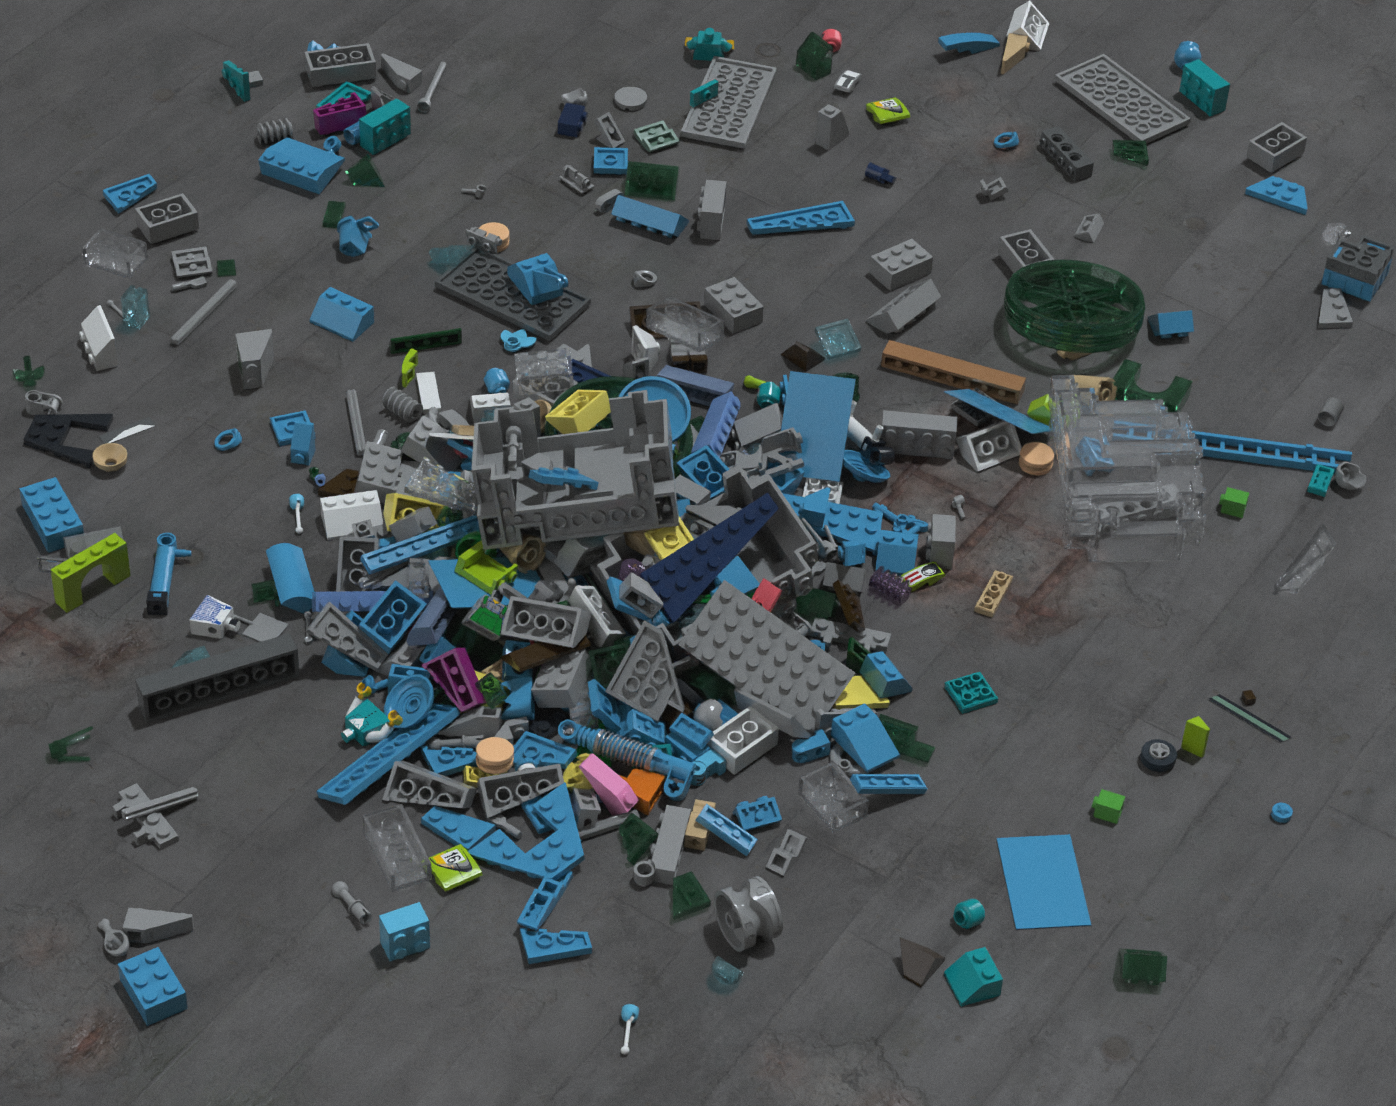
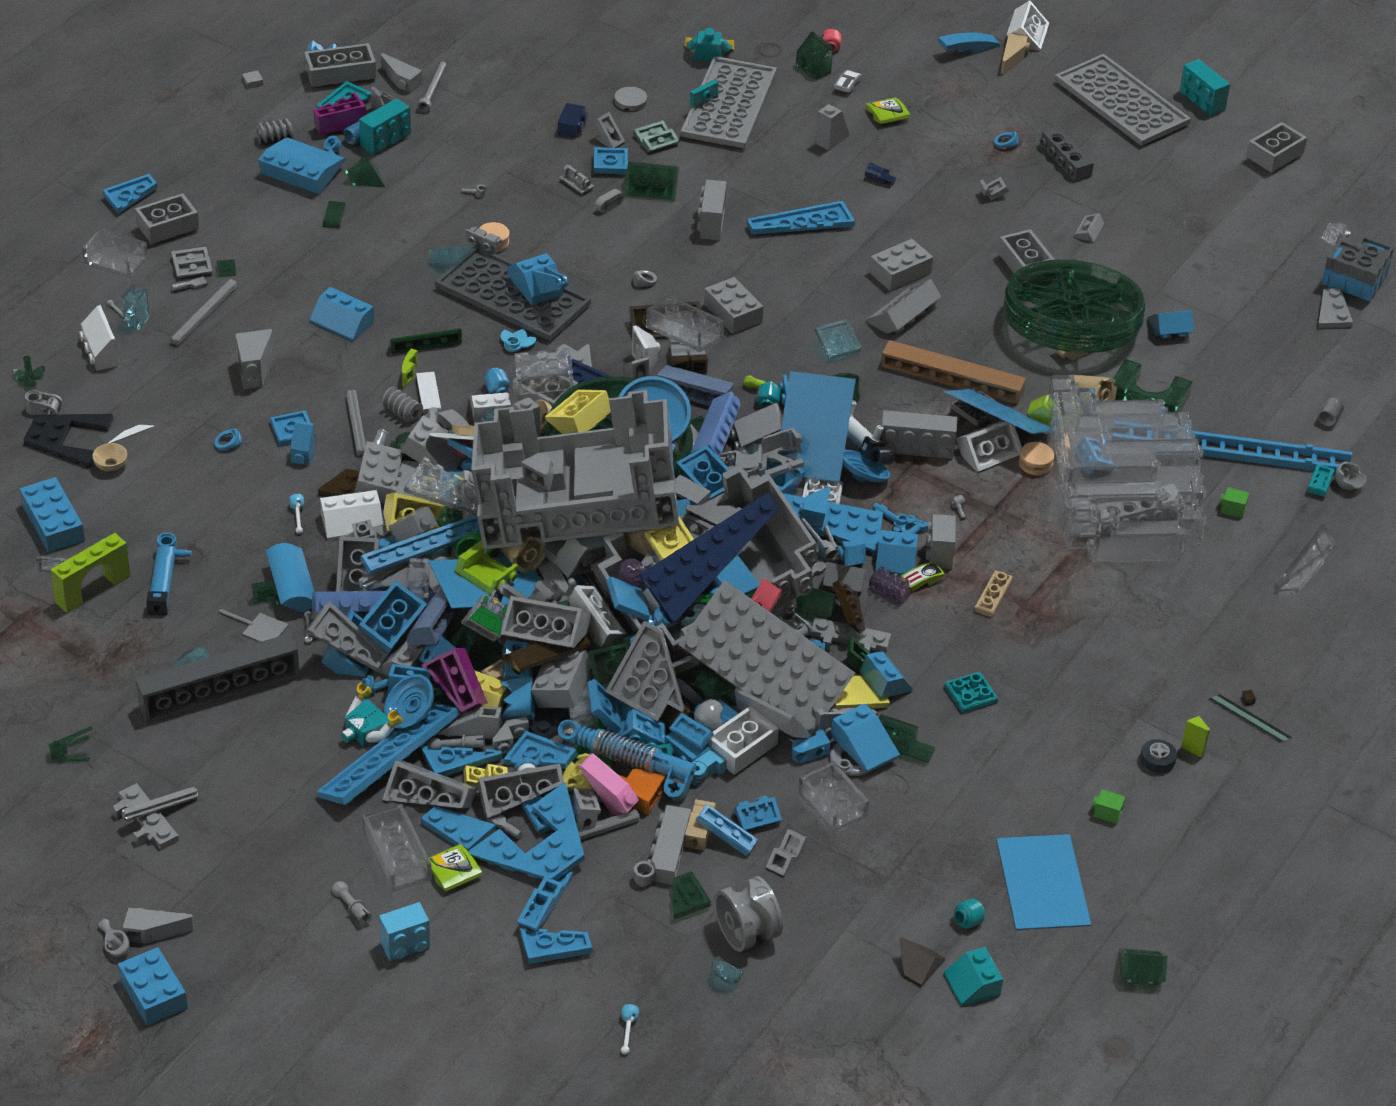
light grey slope [63,526,123,558] -> none
white torso [190,595,241,639] -> none
teal wing [222,60,251,102] -> none
arm [309,467,326,486] -> none
dark azure container [337,216,379,257] -> none
clear green bracket [475,672,508,709] -> none
light nougat head [476,737,514,774] -> none
light grey piece [506,426,522,471] -> none
dark azure wing [529,467,599,490] -> none
light grey hair [561,88,588,106] -> none
dark azure slope [611,195,689,238] -> none
light grey slope [619,572,663,619] -> none
clear green wing [619,812,659,865] -> none
dark brown slope [781,341,825,372] -> none
dark azure tile [850,774,928,794] -> none
clear green wing [1112,140,1149,166] -> none
dark azure piece [1174,41,1201,70] -> none
dark azure wing [1245,176,1308,215] -> none
dark azure tile [1271,803,1293,823] -> none

